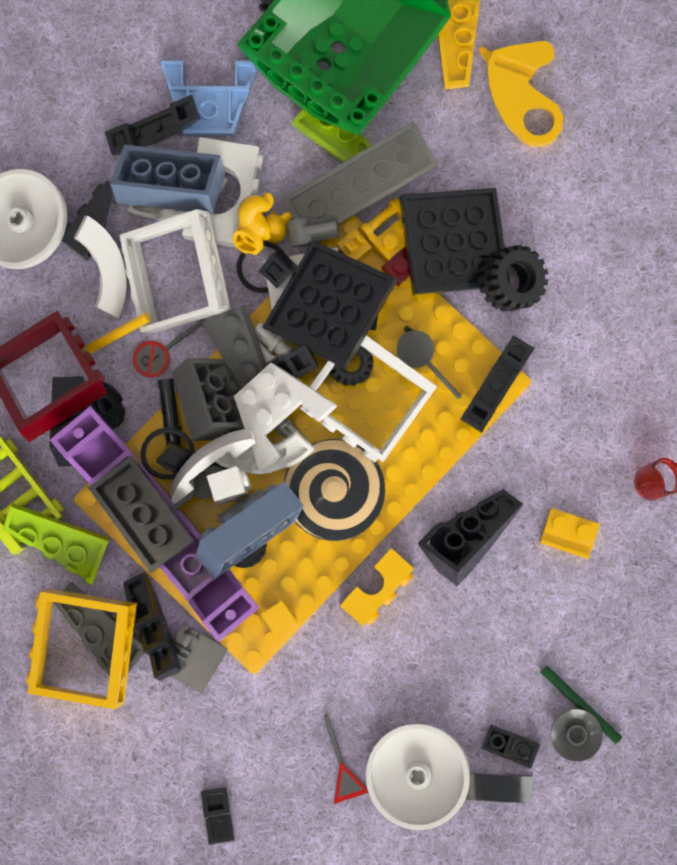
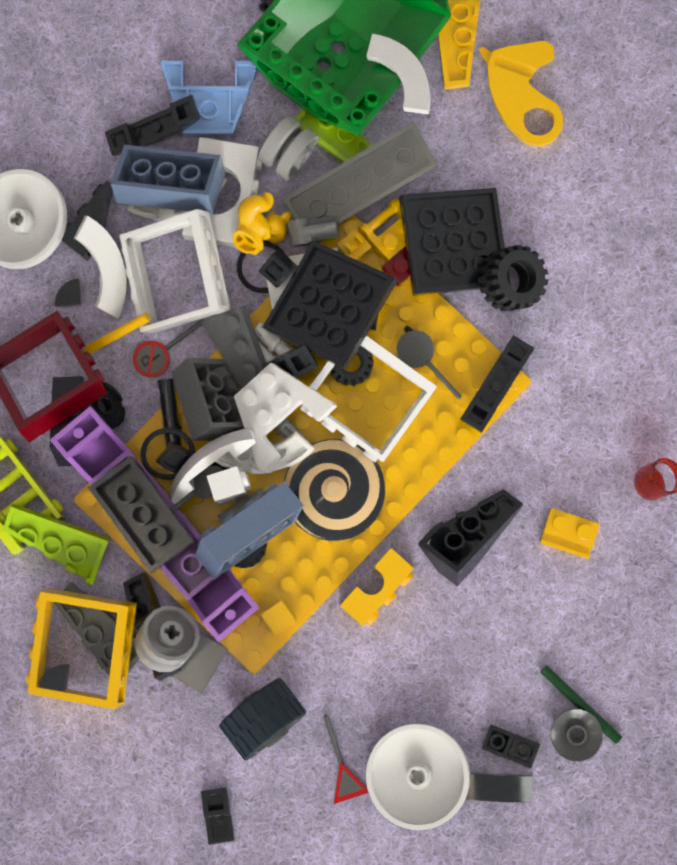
none -> black tile [39,664,70,691]
none -> black tile [55,279,81,307]
none -> light grey wheel [135,606,200,672]
none -> black wheel [219,678,306,760]
none -> light grey wheel [258,115,319,181]
none -> white tile [366,34,431,114]

